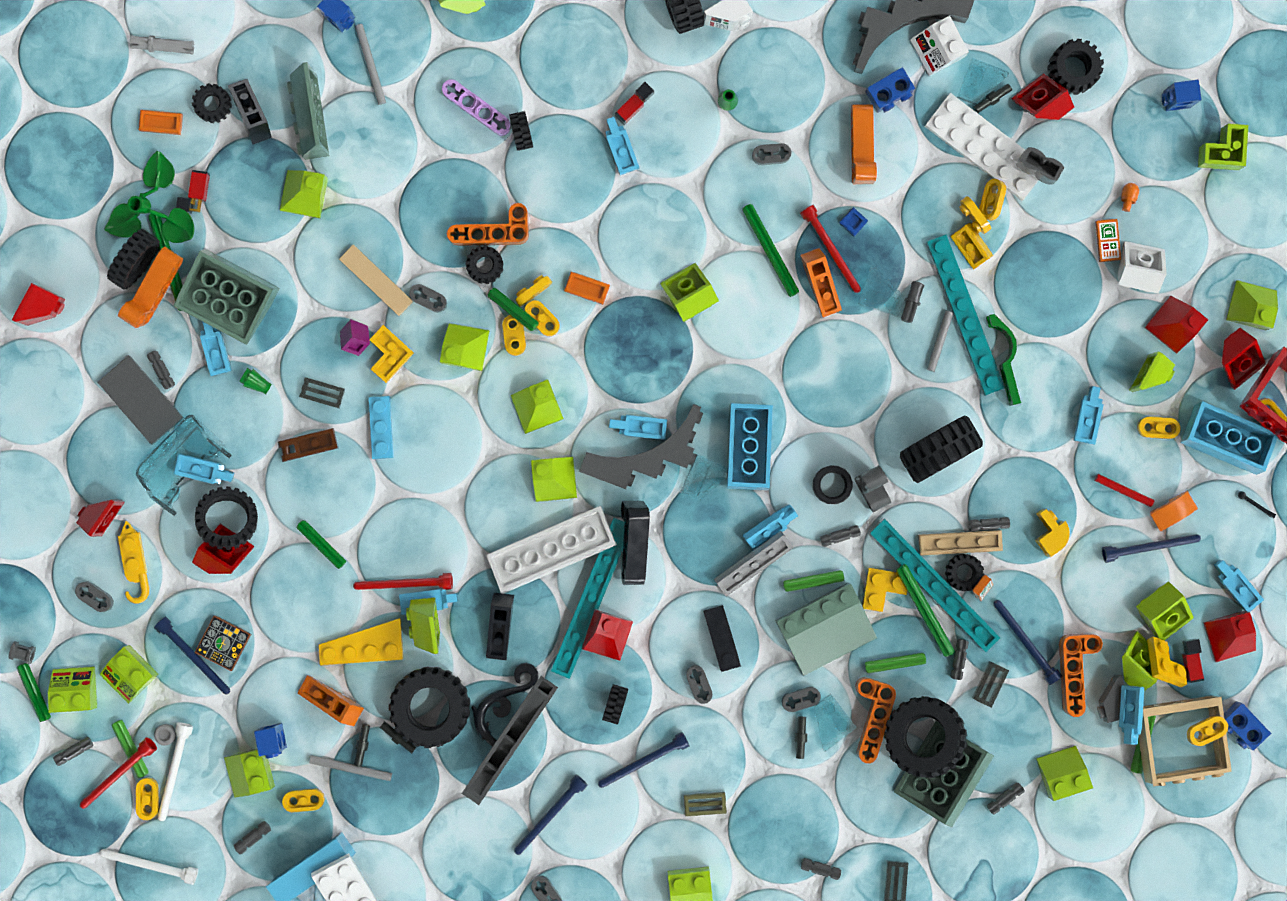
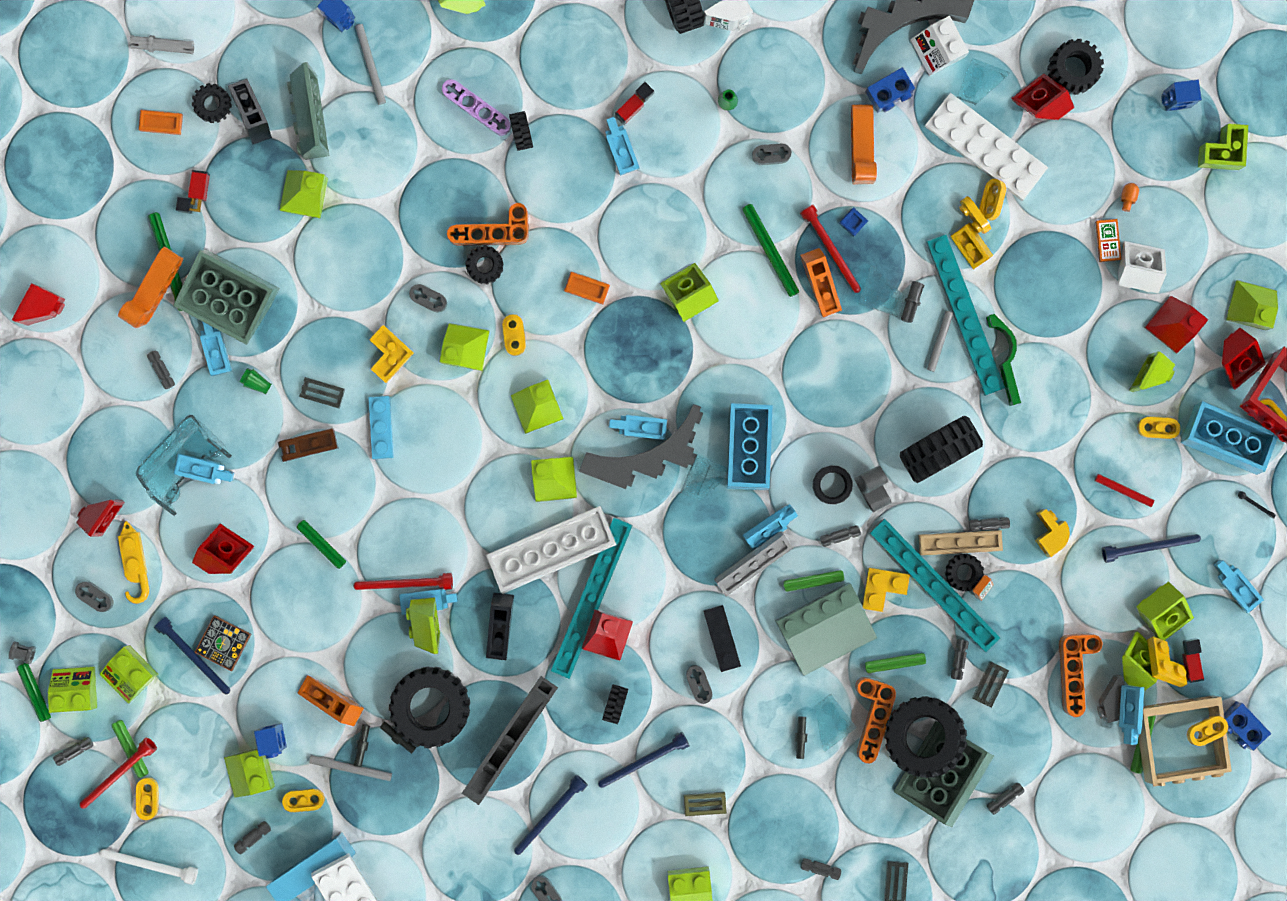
dark grey tile [97,355,184,445] -> none
green plant [104,151,195,243] -> none
black tyre [107,229,160,290] -> none
light grey tile [154,724,176,746] -> none
white piece [158,722,193,821] -> none
black tyre [195,486,258,550] -> none
yellow wing [319,618,404,665] -> none
tan tile [339,245,413,316] -> none
magenta panel [340,319,370,356] -> none
black plant [471,663,539,747] -> none
green axle [487,288,539,331] -> none
yellow plate [515,275,553,307] -> none
yellow plate [525,300,560,337] -> none
black beam [621,501,650,585] -> none
dark grey beam [782,687,821,712] -> none
green axle [896,564,954,657] -> none
pearl dark grey bar [973,84,1012,113] -> none
dark blue piece [993,600,1062,685] -> none
dark grey brick [1016,147,1064,185] -> none
lime slope [1036,746,1093,801] -> none
medium azure hinge [1073,386,1104,445] -> none
orange slope [1150,490,1198,532] -> none
red slope [1203,611,1256,662] -> none

